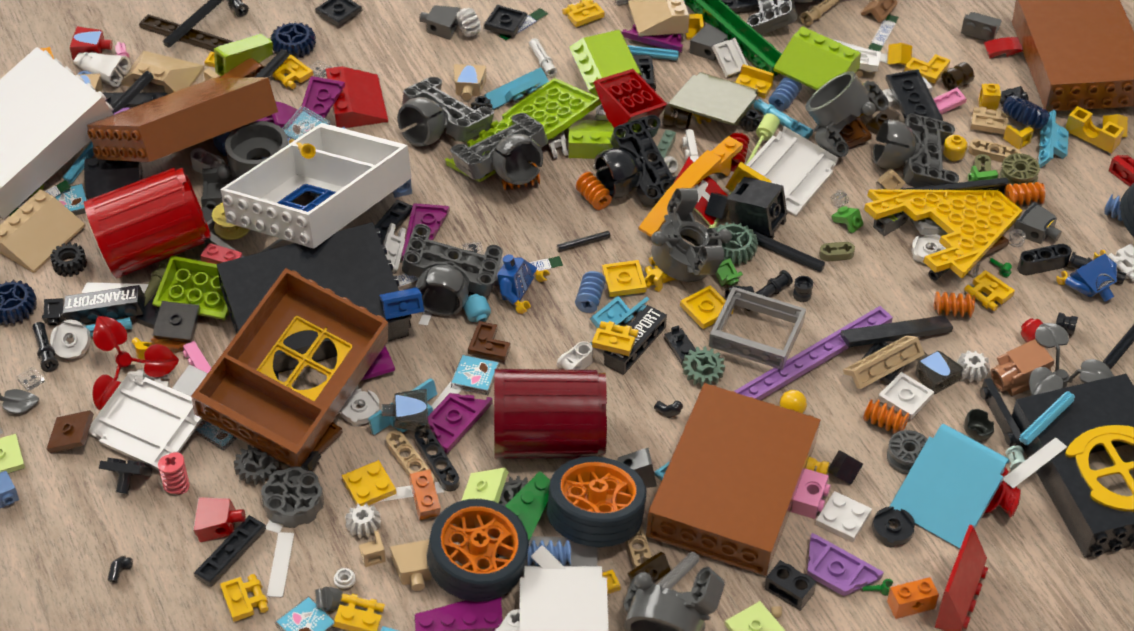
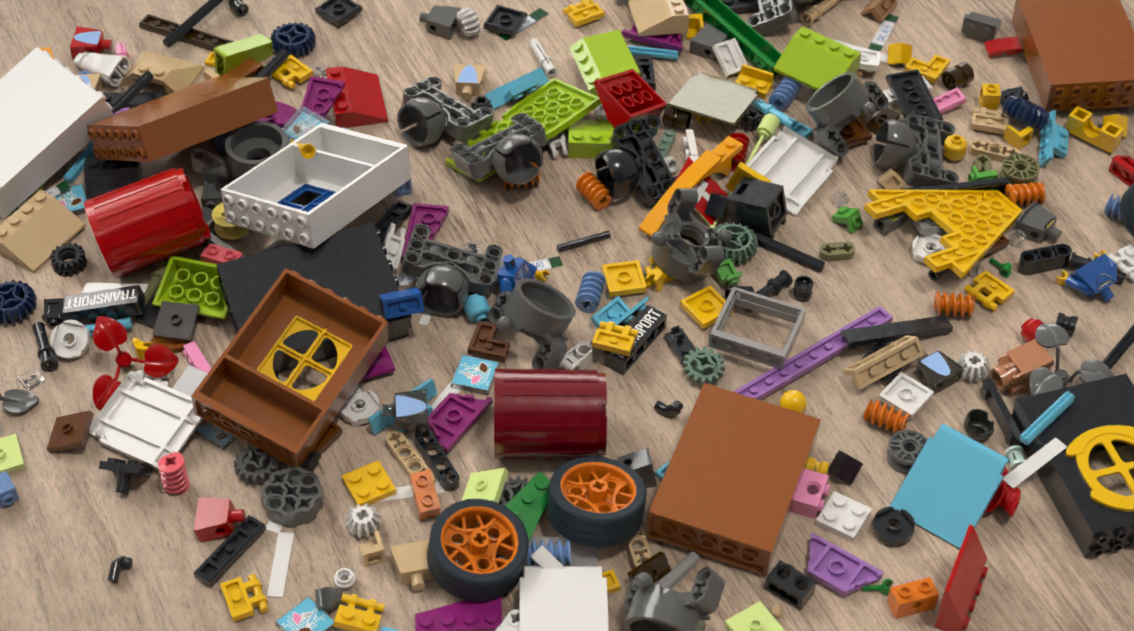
none -> dark grey piece [488,278,576,369]

